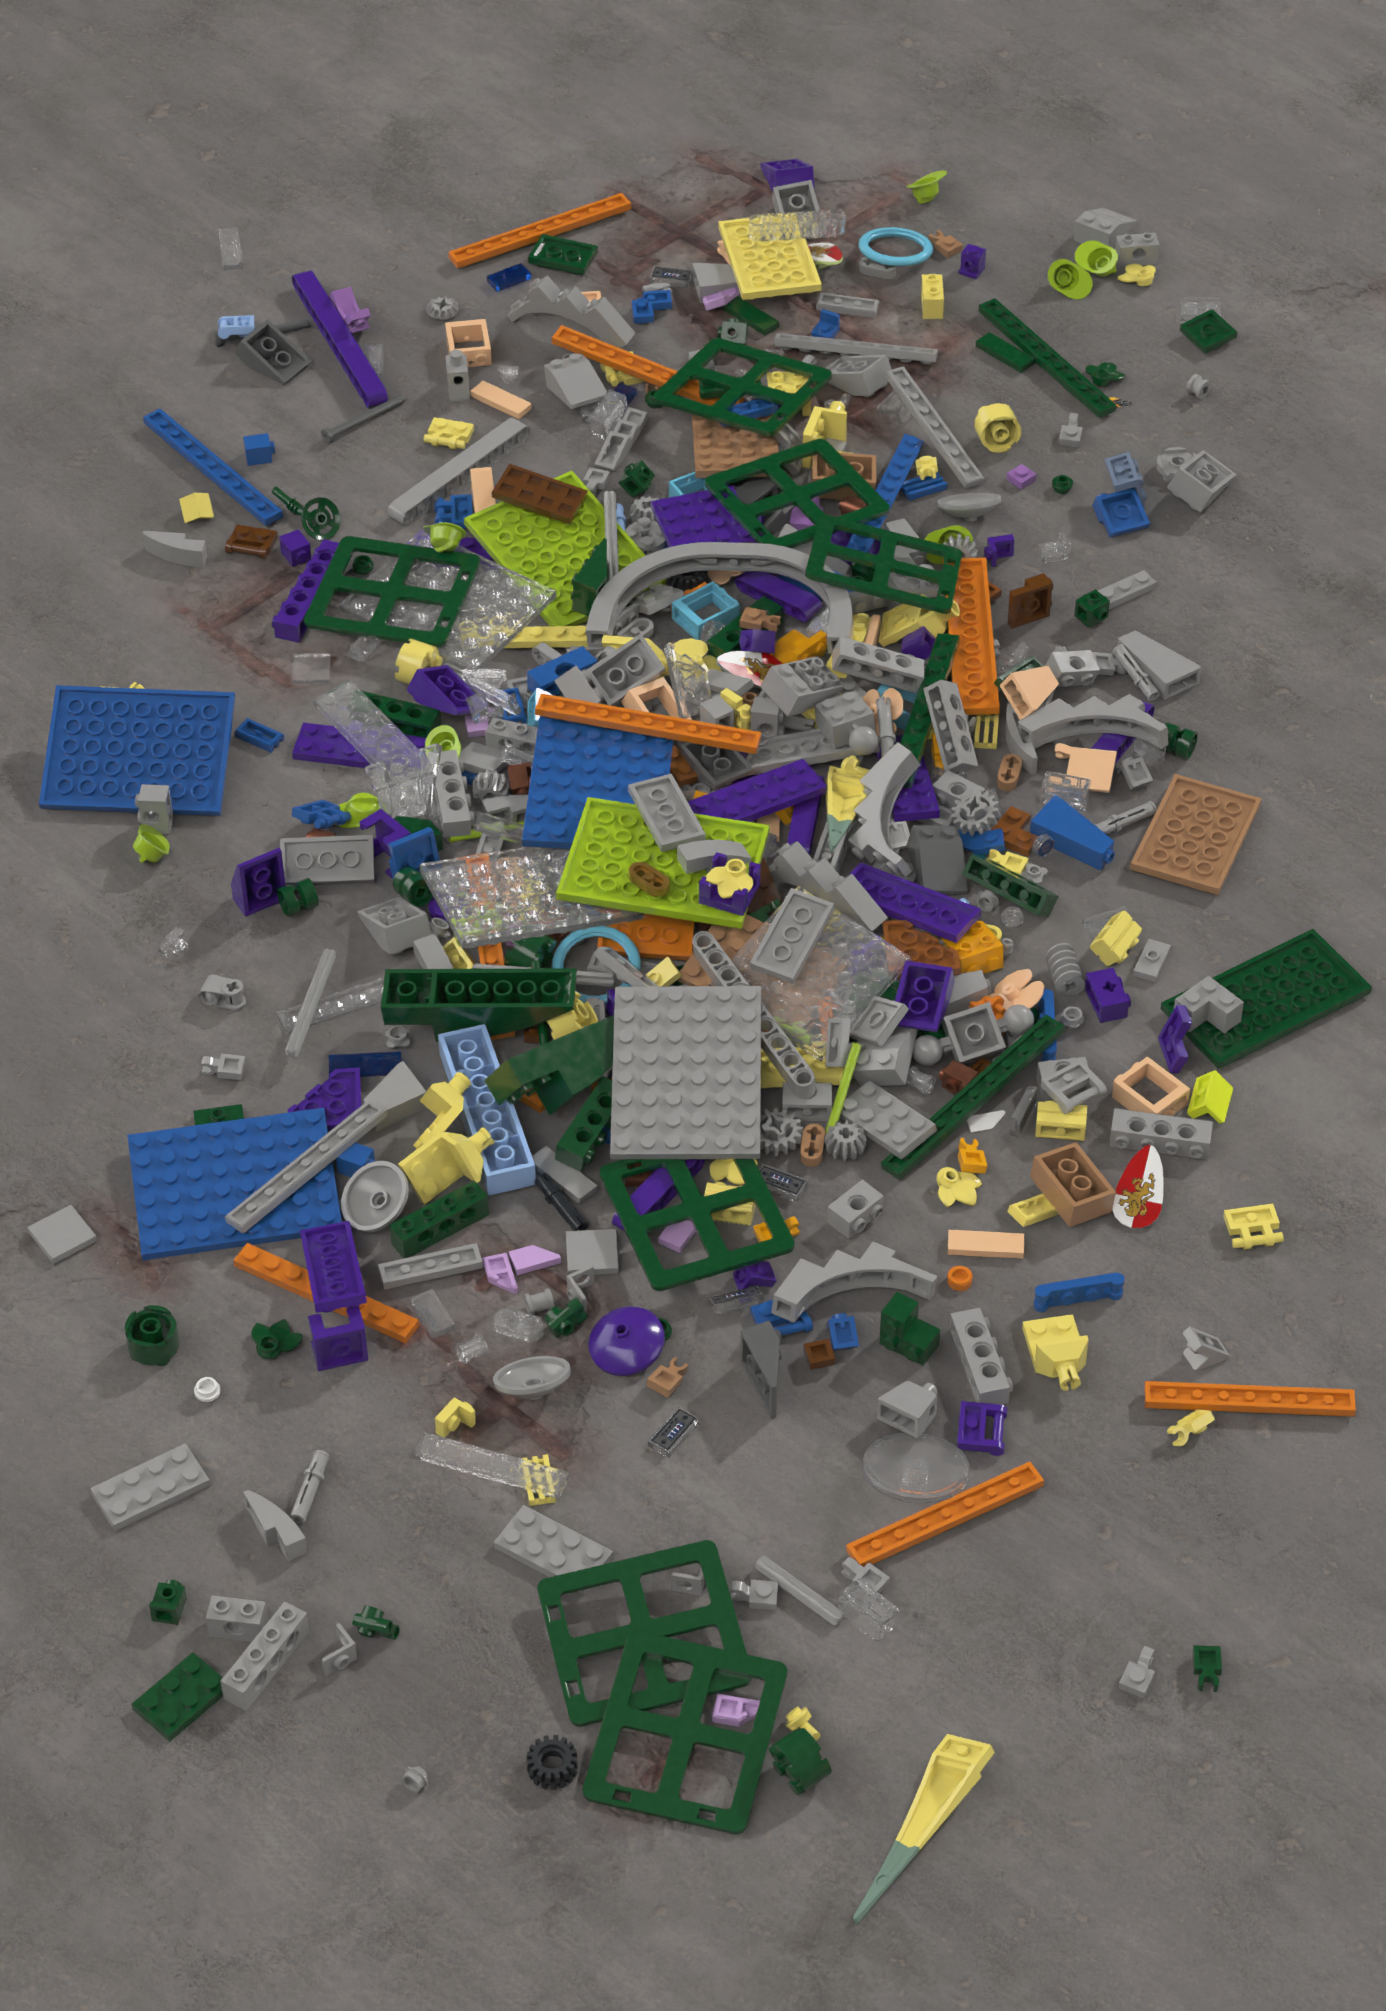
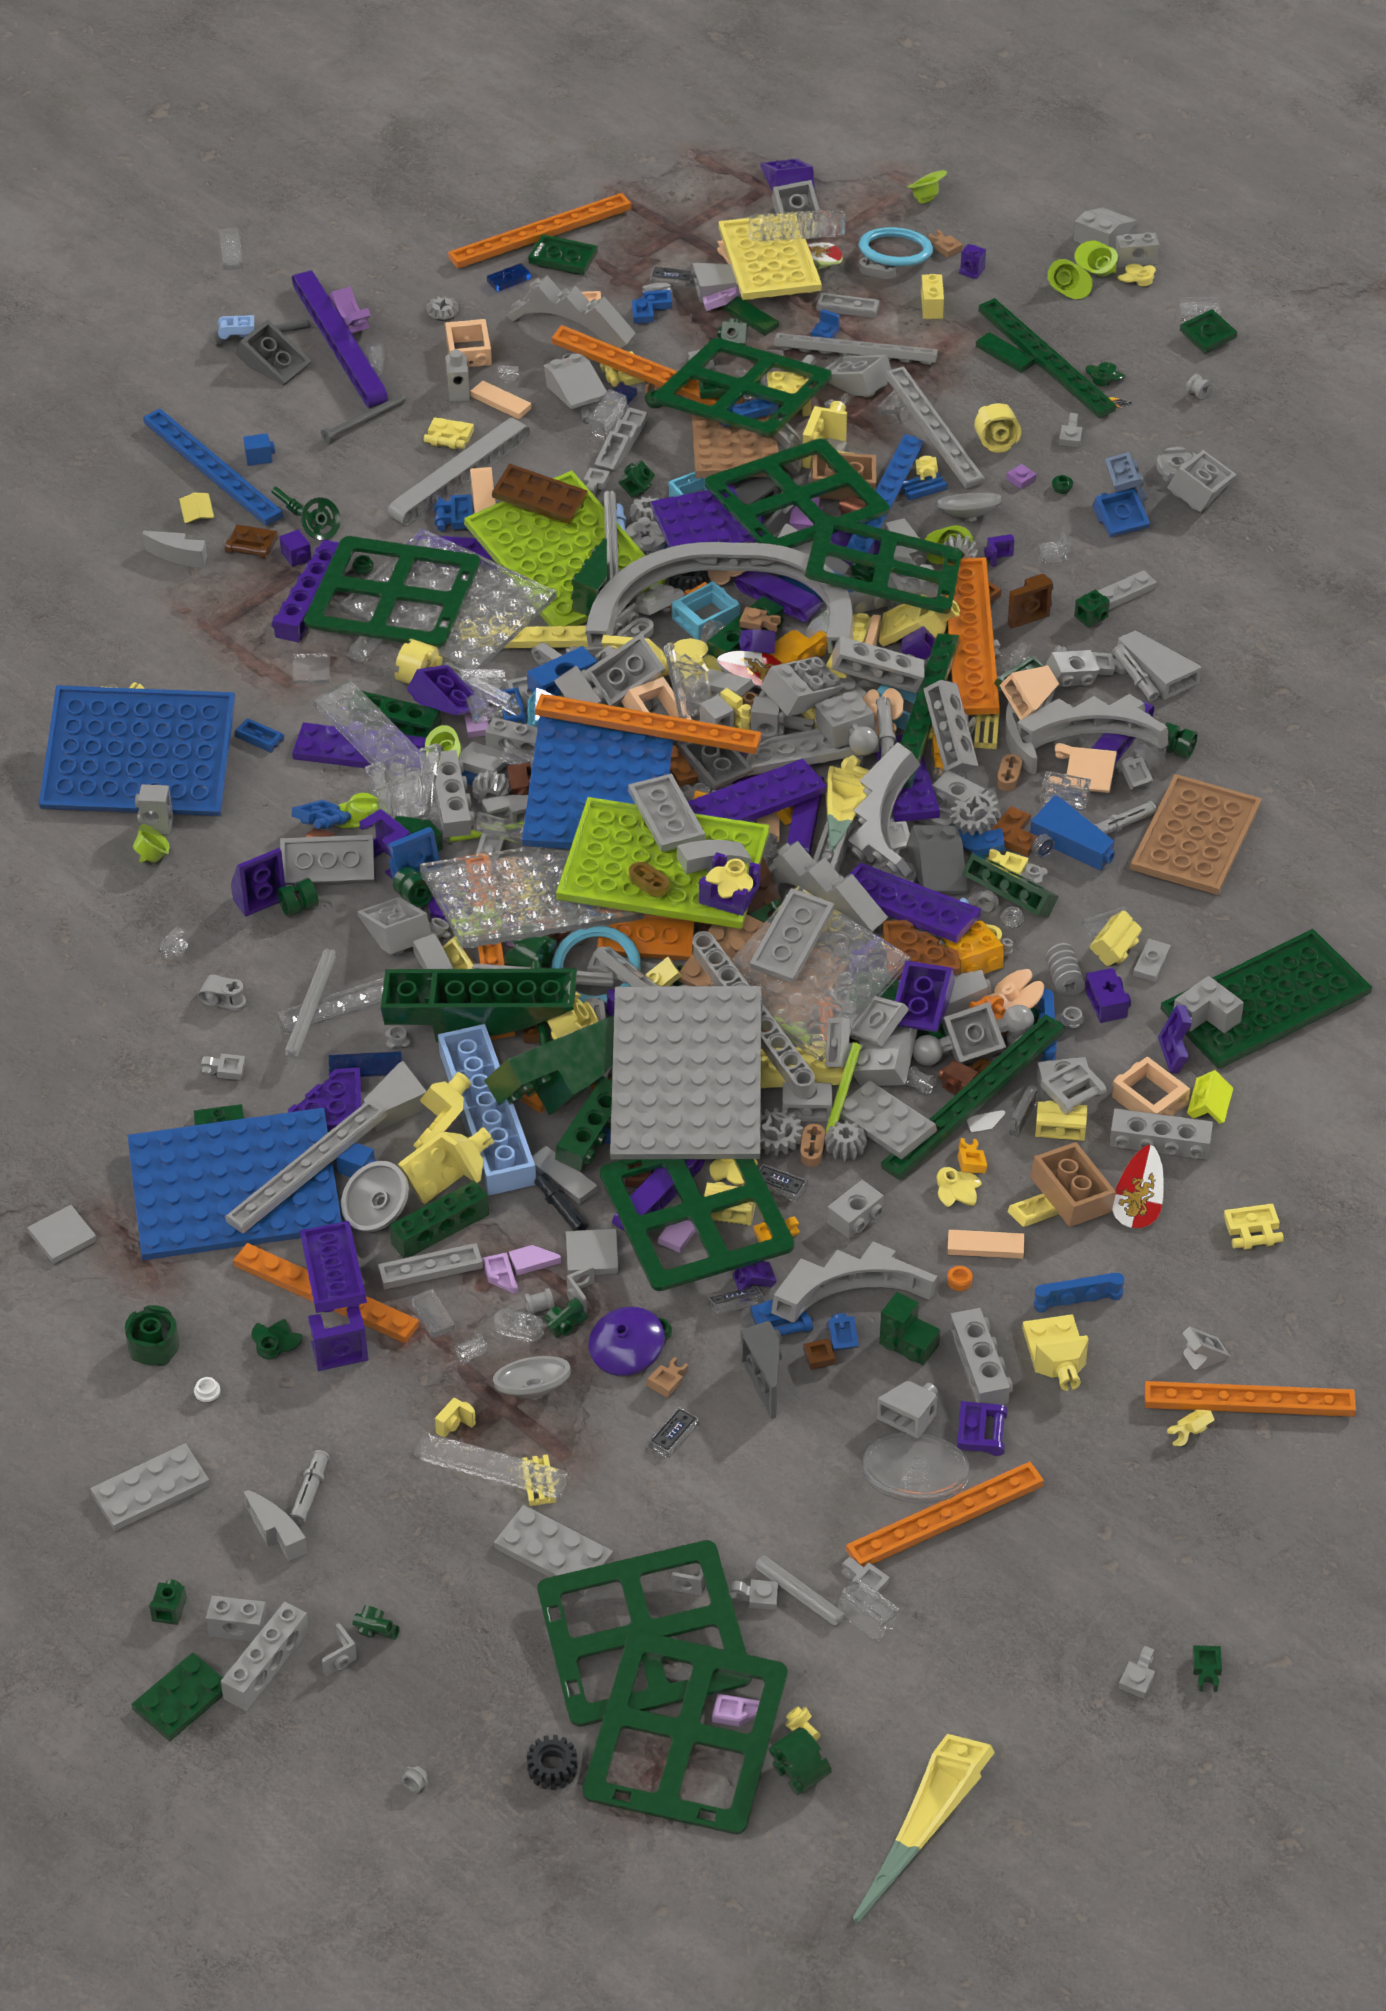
lime piece [423,523,466,553] -> none

